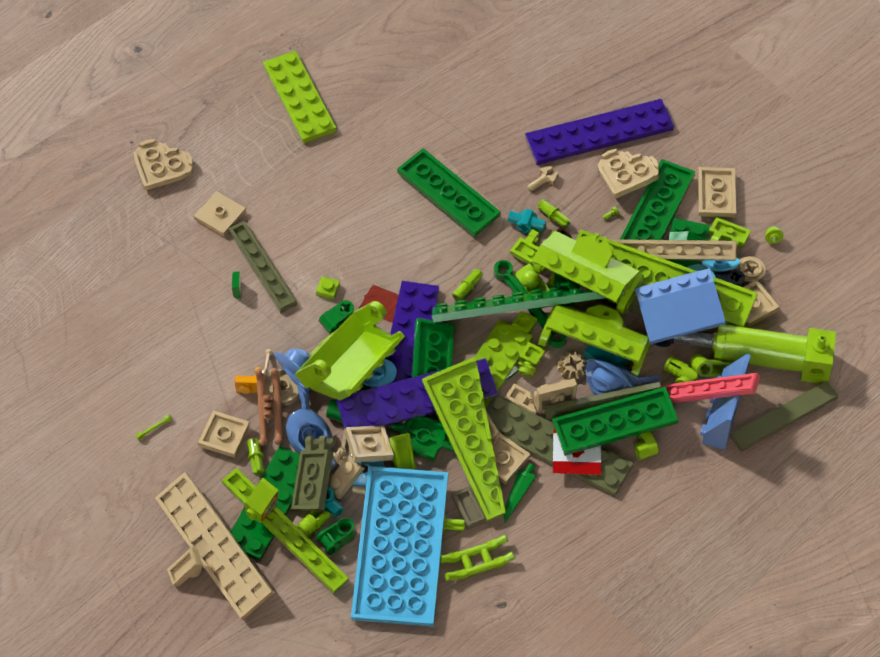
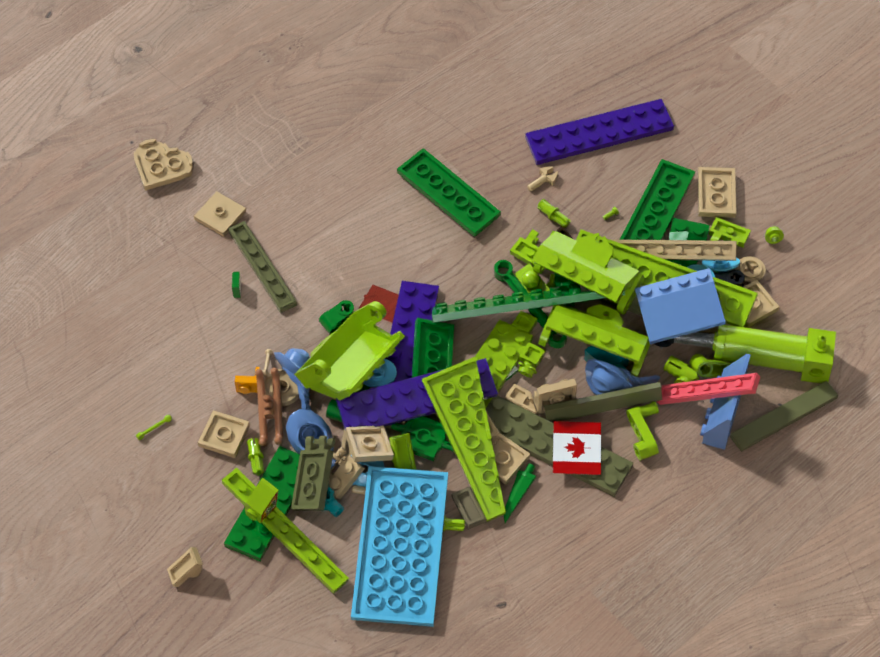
tan plate [155,472,274,620] -> none
lime plate [263,50,336,144] -> none
lime hinge [297,511,331,538] -> none
lime plate [316,276,340,300] -> none
green piece [316,518,356,555] -> none
lime piece [440,534,516,581] -> none
lime axle [452,269,483,301] -> none
teal axle [507,209,546,234] -> none
green plate [552,387,678,456] -> none
tan gear [557,352,588,380] -> none
tan plate [598,149,659,199] -> none

